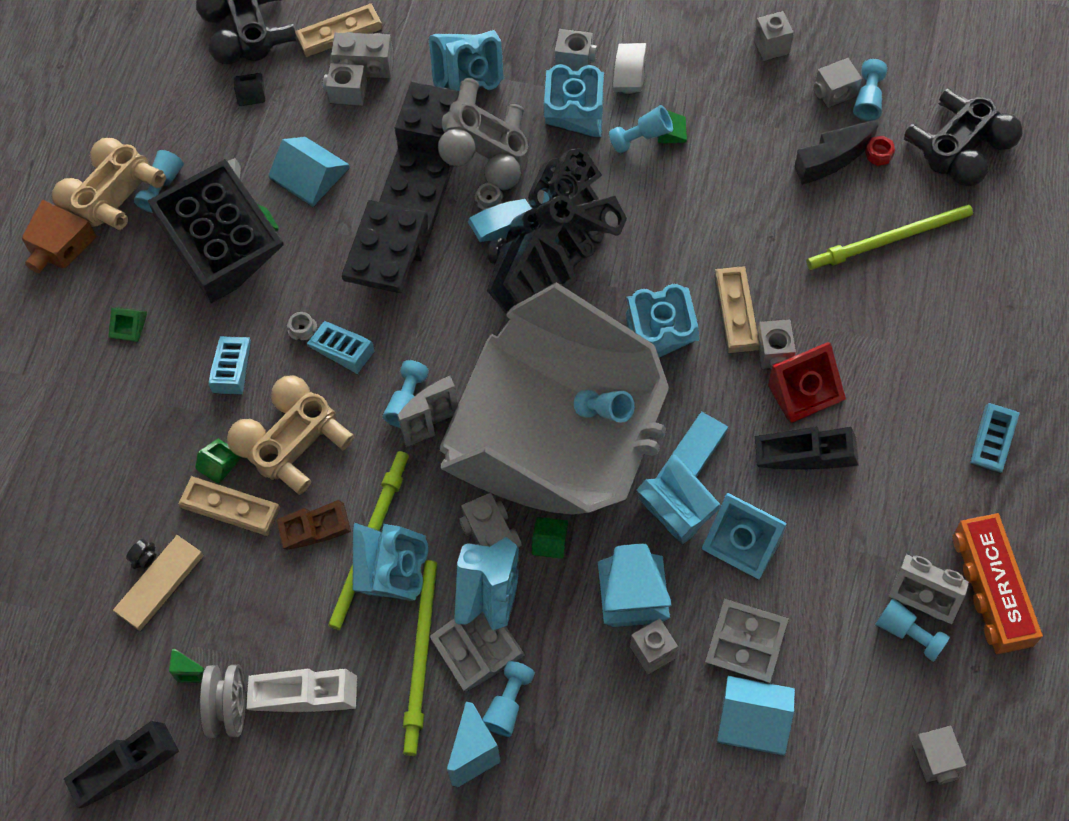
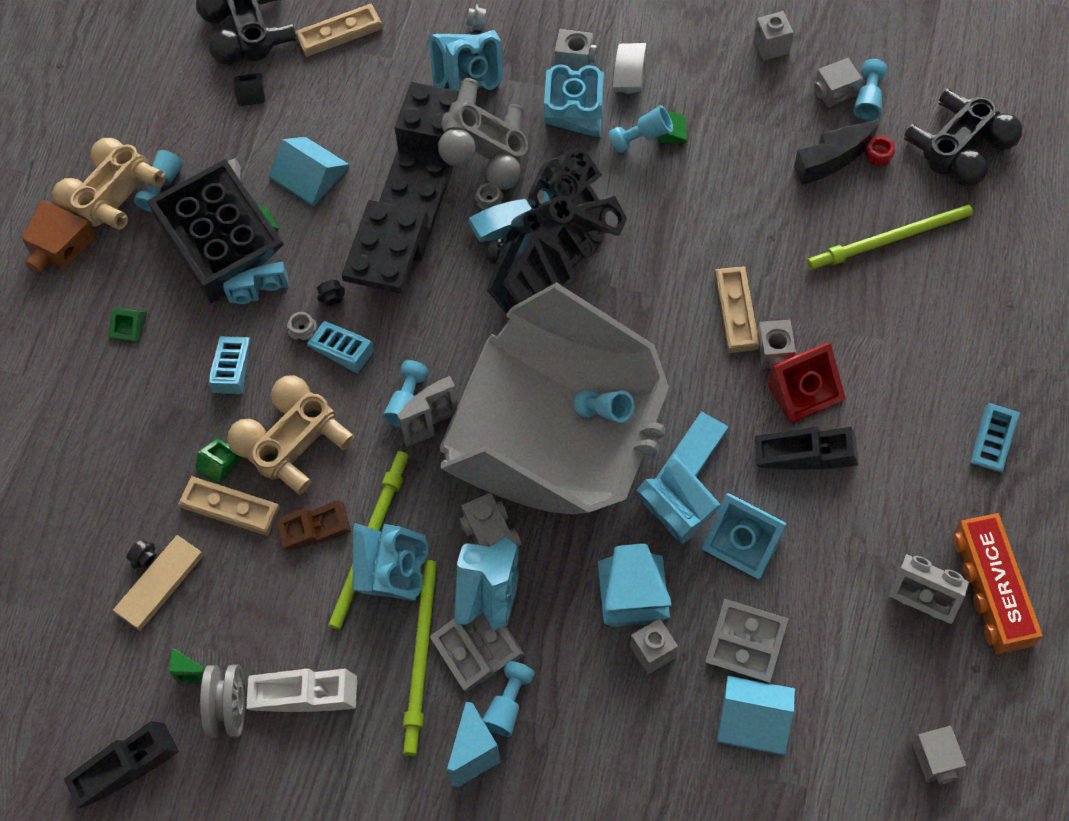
light grey brick [323,63,367,106] -> none
light grey brick [331,32,394,78] -> none
green slope [532,517,568,558] -> none
medium azure piece [626,284,699,357] -> none
medium azure piece [875,599,950,662] -> none
none -> medium azure slope [223,262,288,304]
none -> black plate [317,280,345,306]
none -> light grey plate [466,4,486,32]

